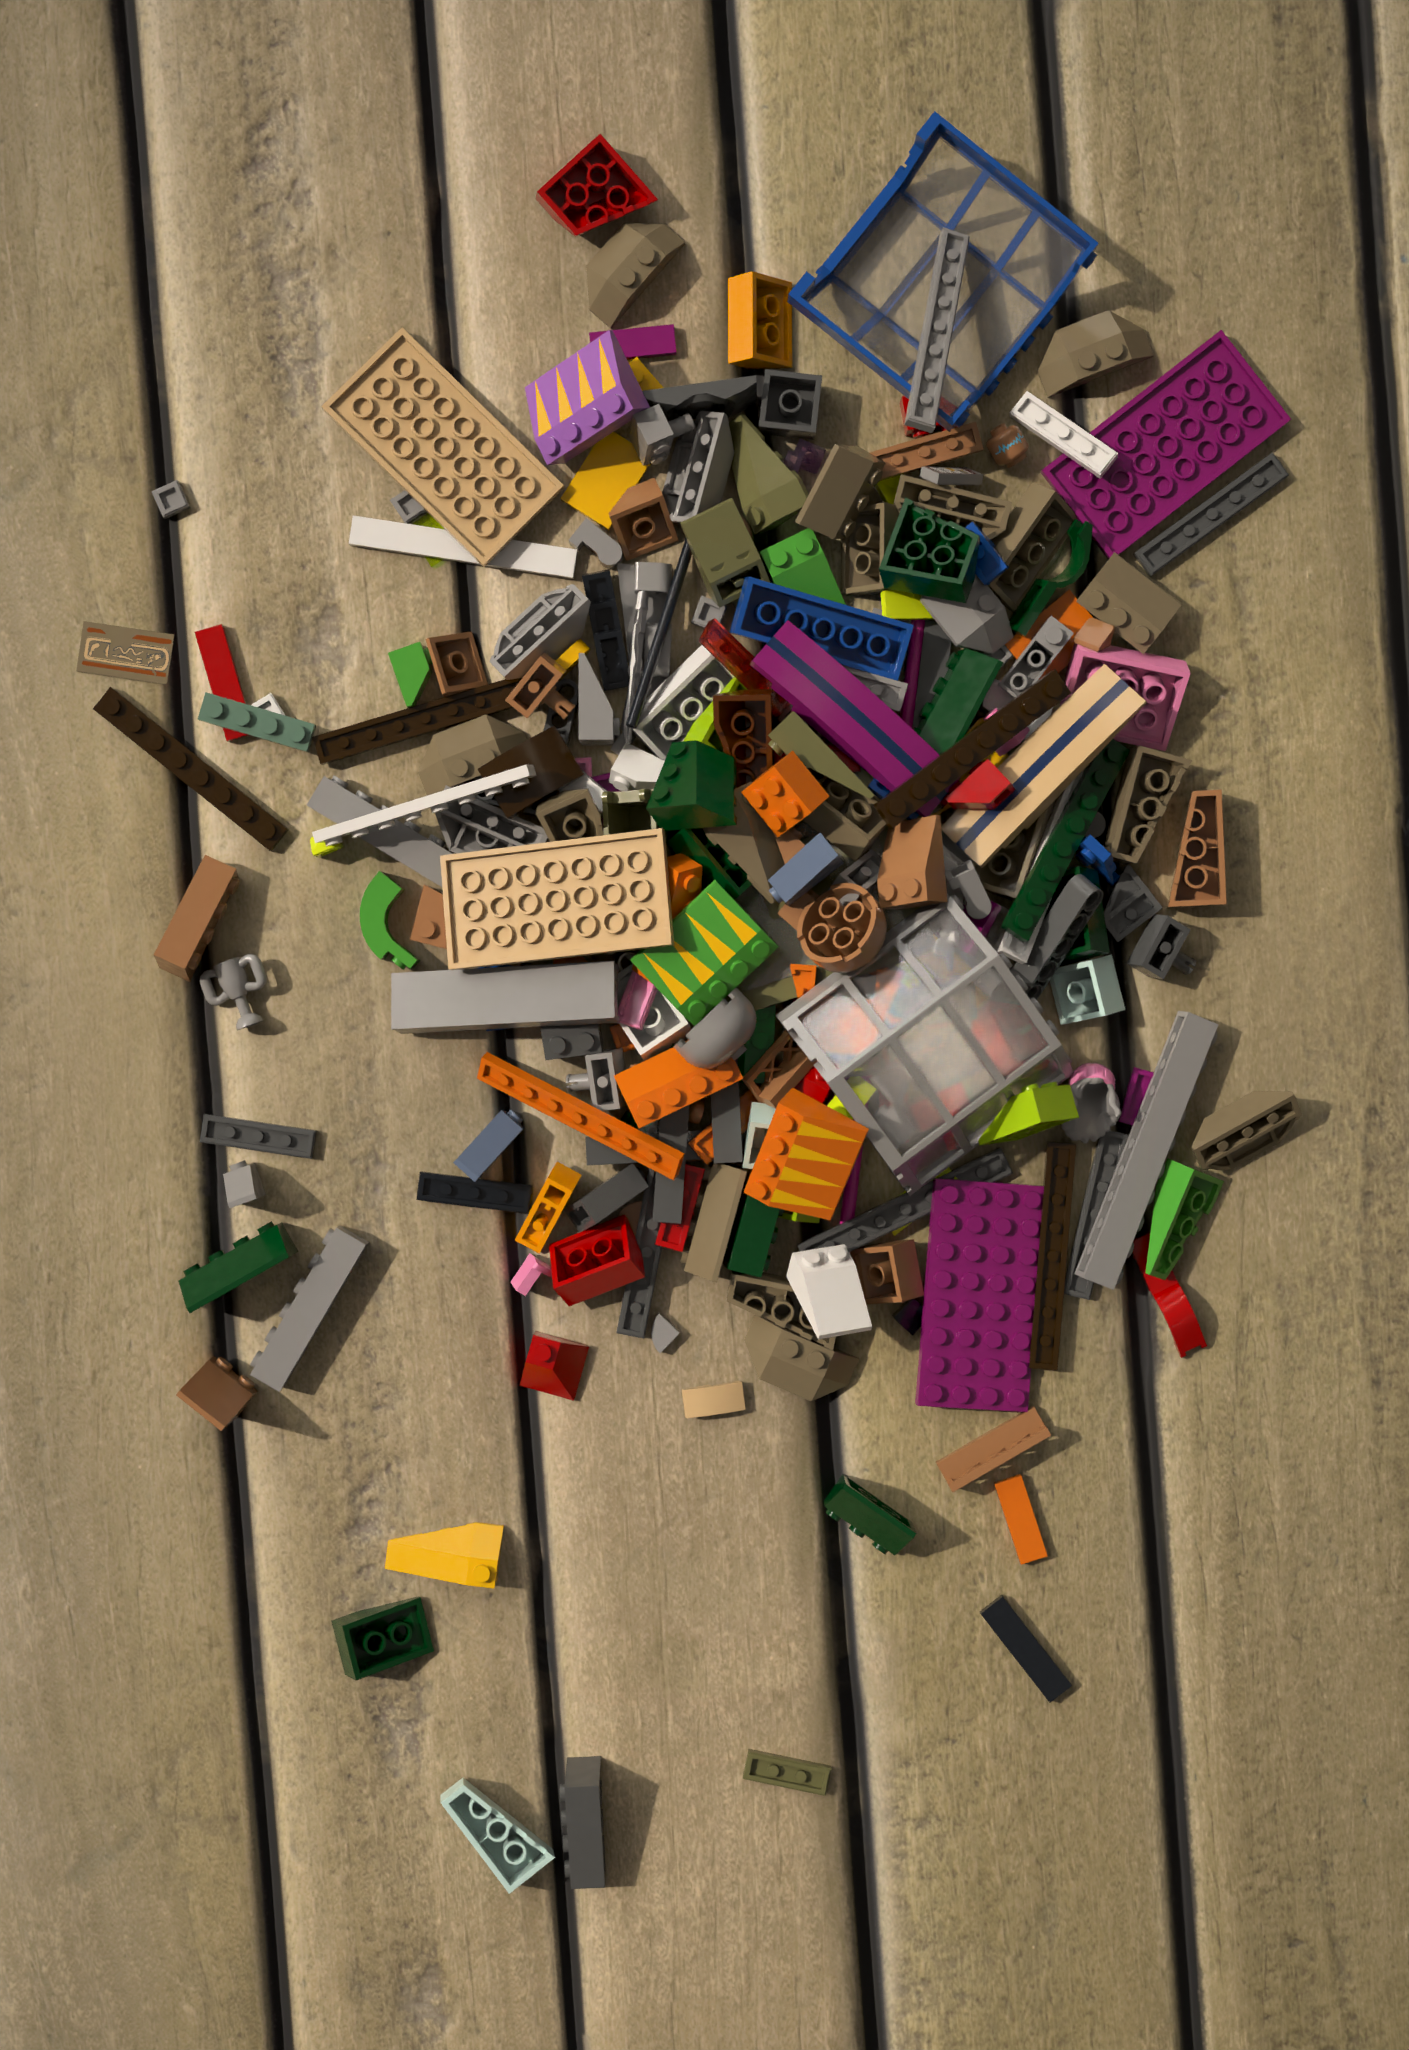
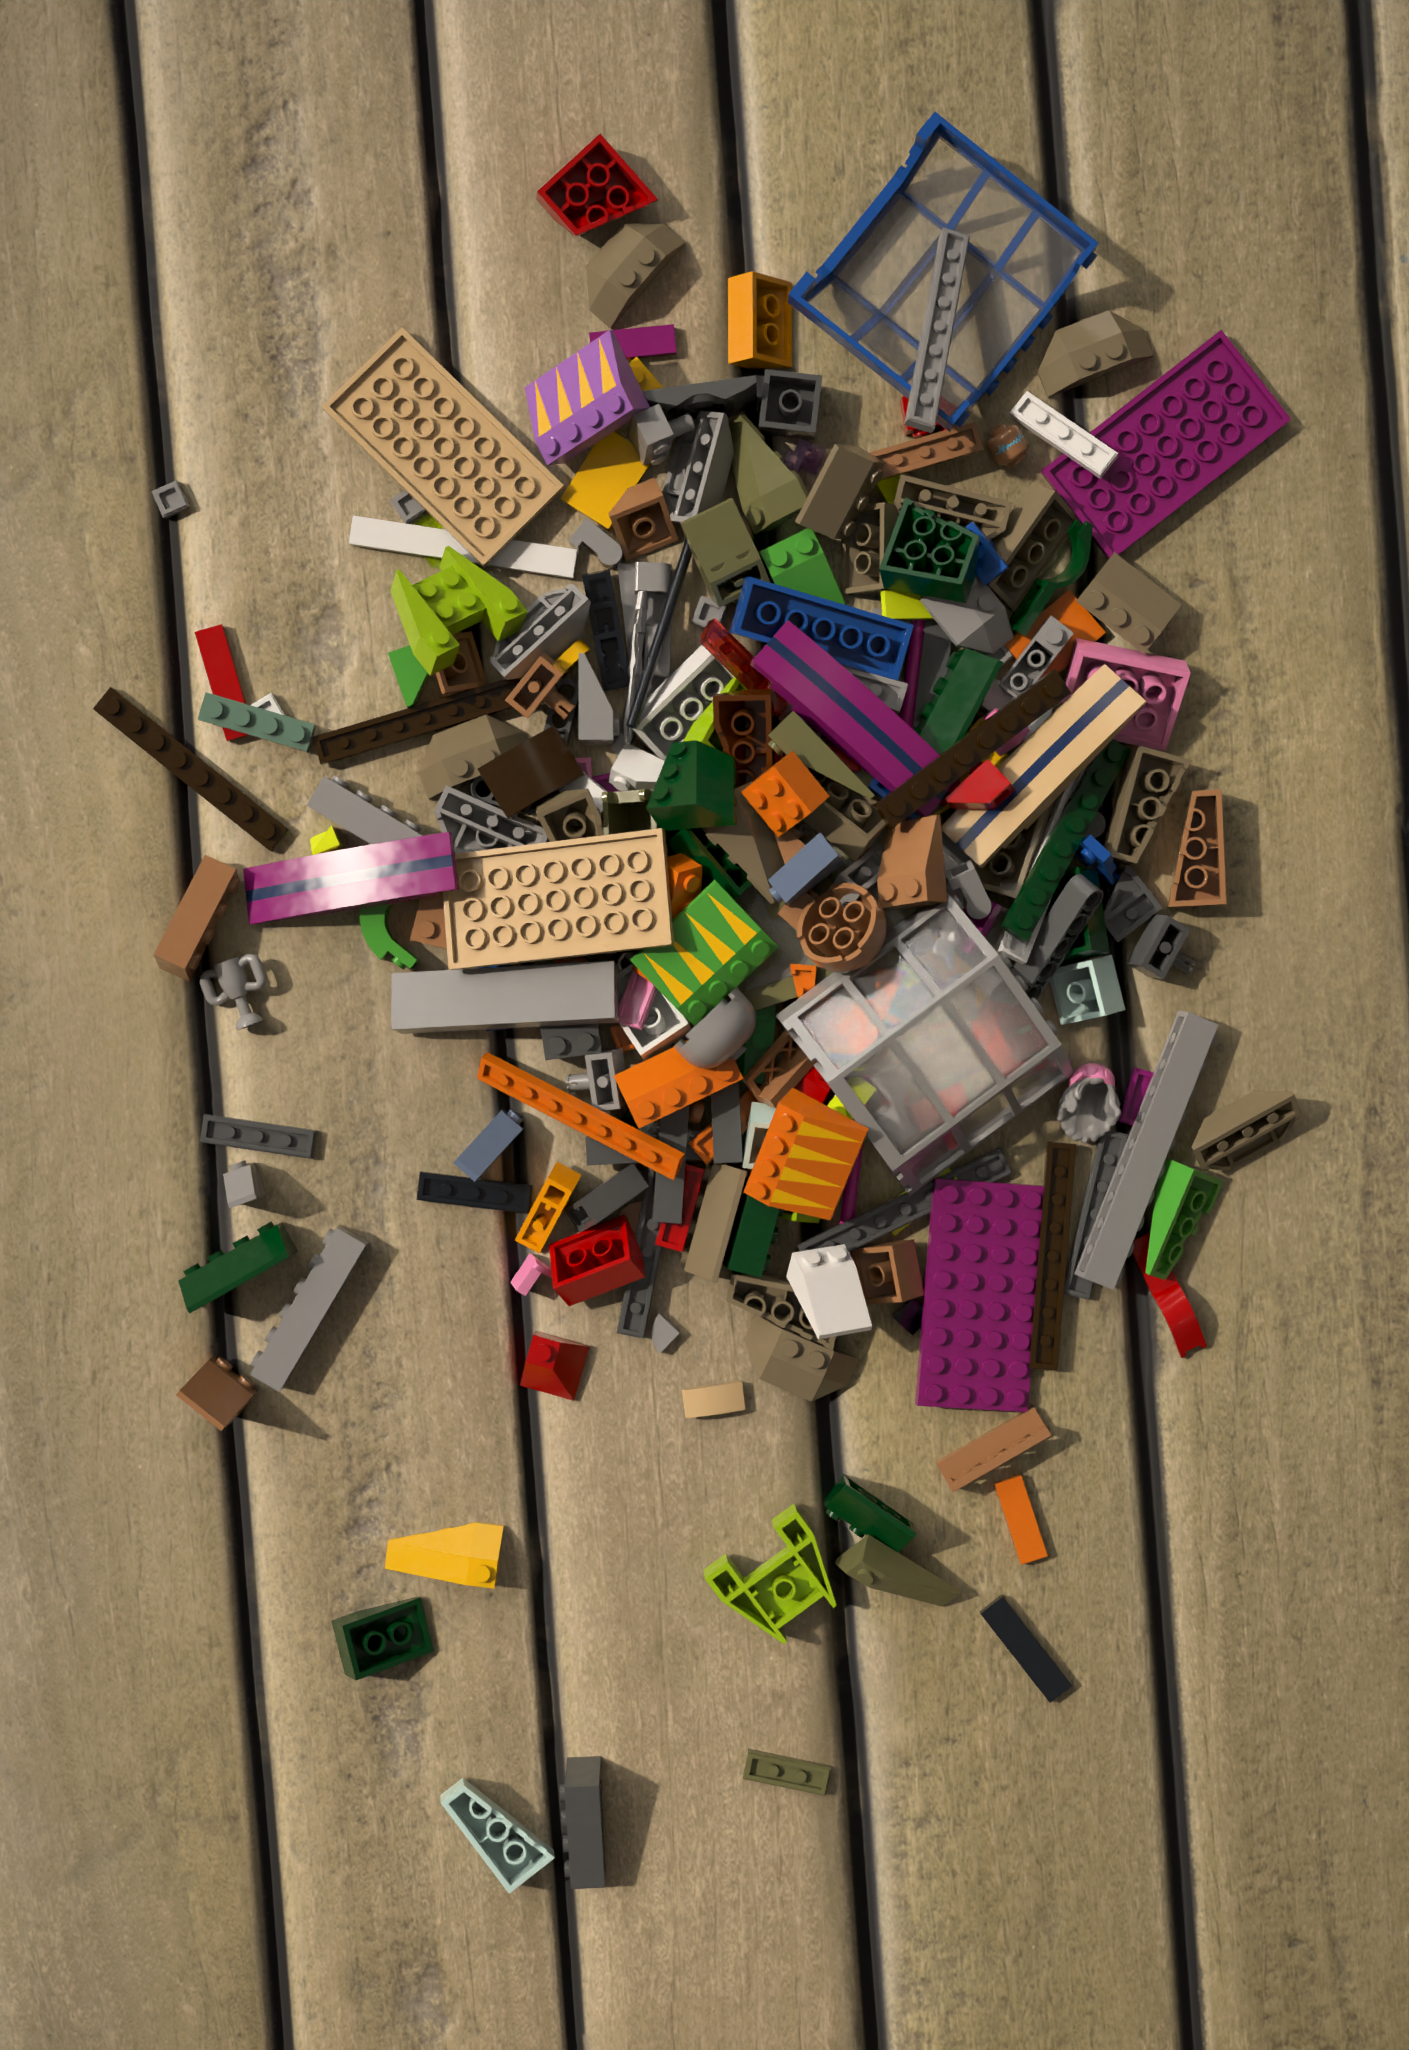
dark tan sticker [76,621,174,685] -> none
white plate [312,764,537,847] -> none
light grey tile [920,466,983,485] -> none
lime slope [978,1082,1079,1146] -> none
medium nougat slope [1073,618,1115,652] -> none
dark grey tile [1133,452,1289,577] -> none
none -> slope [243,832,459,925]
none -> lime wedge [390,546,528,676]
none -> lime wedge [703,1503,837,1644]
none -> olive wedge [835,1534,960,1606]

